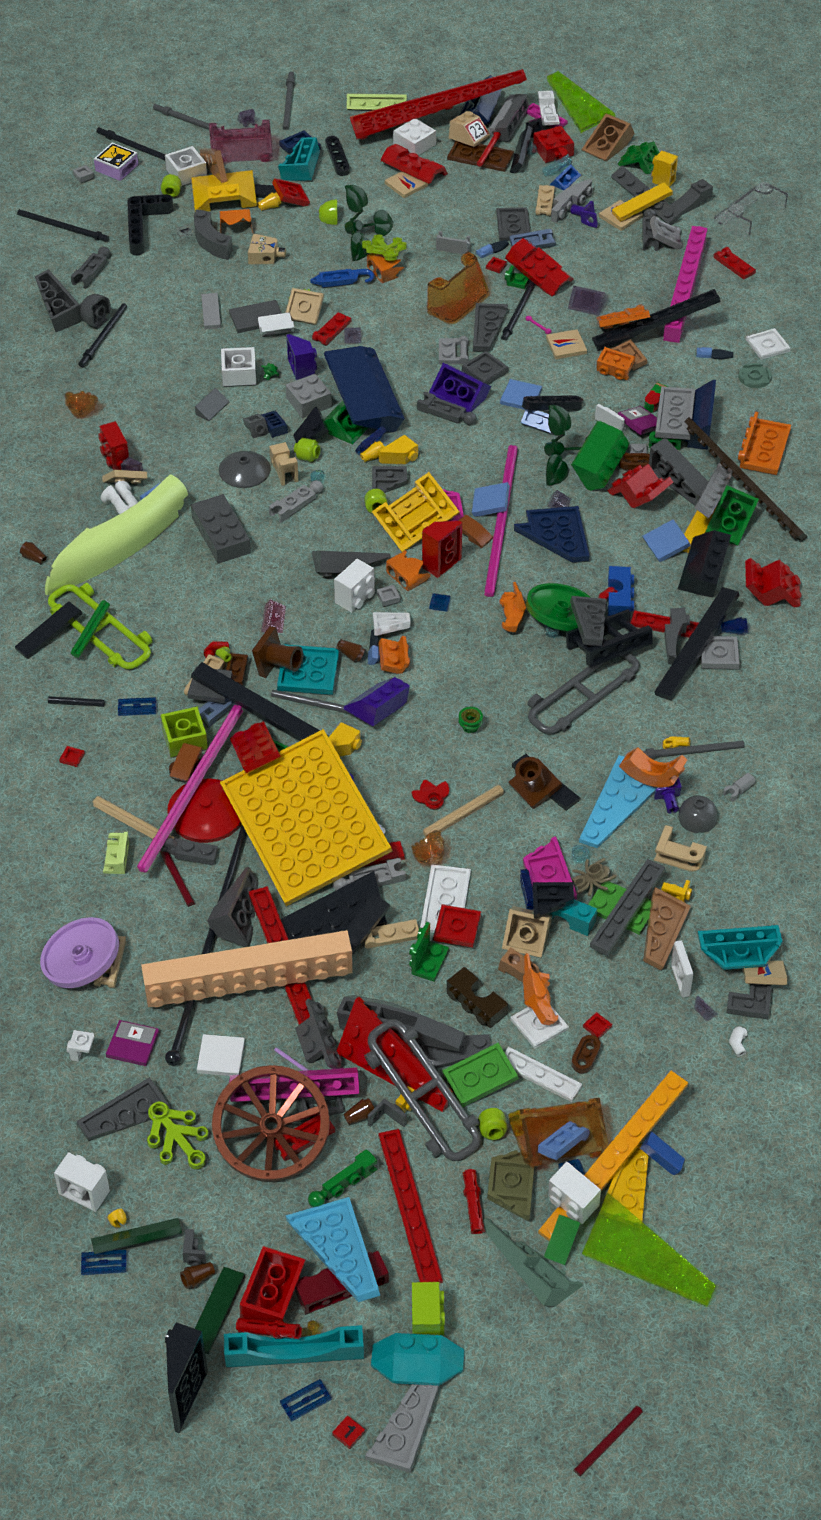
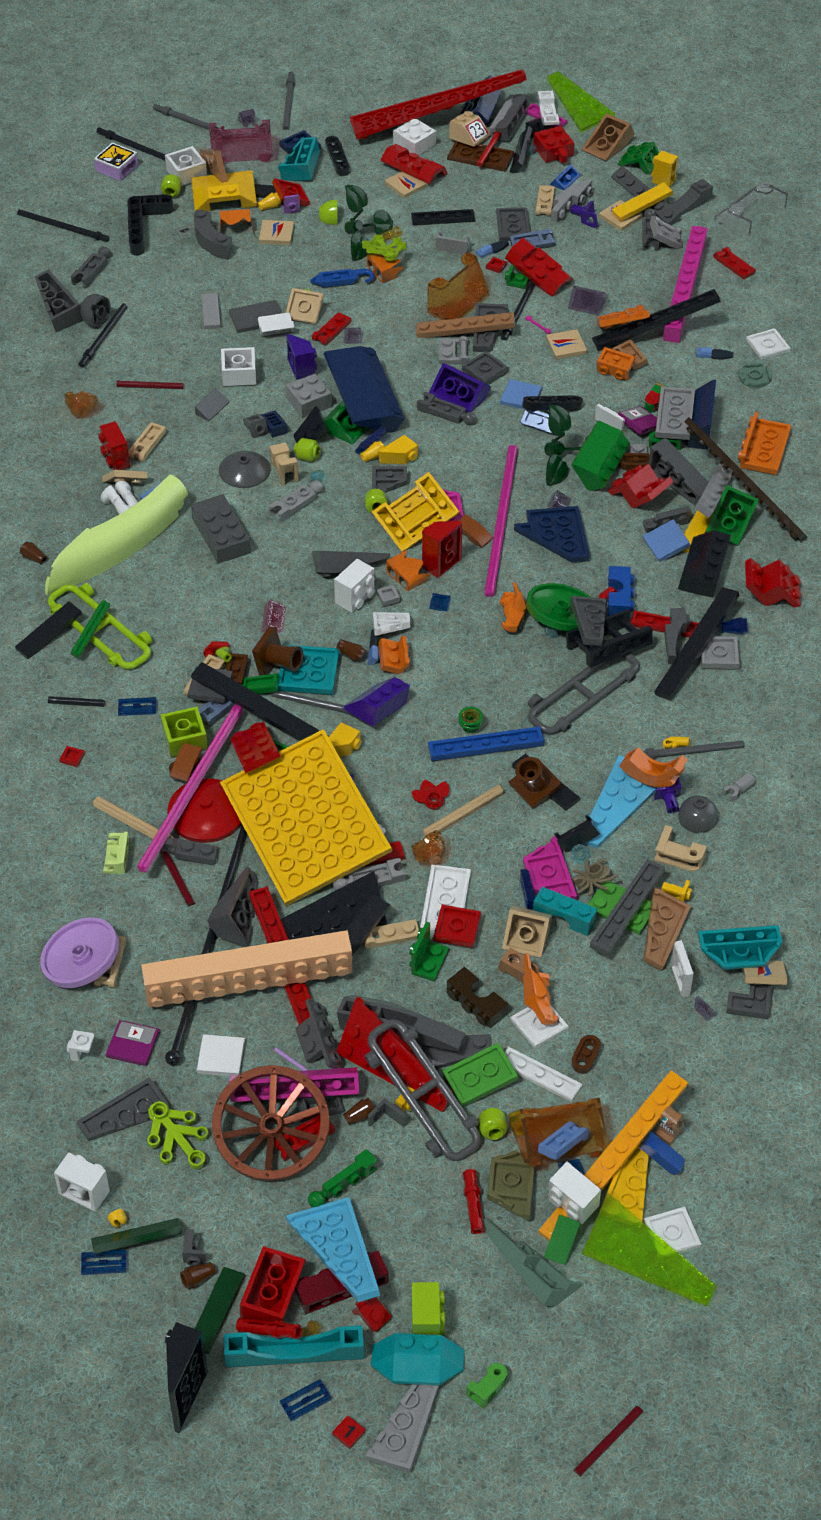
light grey plate [73,165,94,183] -> none
clear purple slope [121,457,143,471] -> none
tan torso [248,234,286,264] -> none
green plant [261,363,280,381] -> none
yellowish green fence [347,94,407,110] -> none
red tile [378,1129,443,1284] -> none
medium blue tile [472,482,510,516] -> none
black wing [532,882,574,919] -> none
clear light blue axle [542,154,572,177] -> none
red tile [583,1012,612,1038] -> none
white arm [729,1026,747,1057] -> none
none -> dark red bar [116,381,184,389]
none -> tan plate [129,422,166,462]
none -> green tile [242,673,280,694]
none -> tan tile [259,220,294,245]
none -> medium lavender bracket [281,194,300,214]
none -> red bracket [352,1297,392,1332]
none -> clear yellow arm [381,226,402,241]
none -> black tile [411,209,475,226]
none -> medium nougat plate [416,312,515,338]
none -> blue plate [428,726,544,761]
none -> bright green leg [466,1363,507,1409]
none -> black hinge [554,814,600,853]
none -> dark grey hinge [643,506,691,533]
none -> white tile [643,1207,701,1259]
none -> medium nougat leg [654,1106,684,1146]

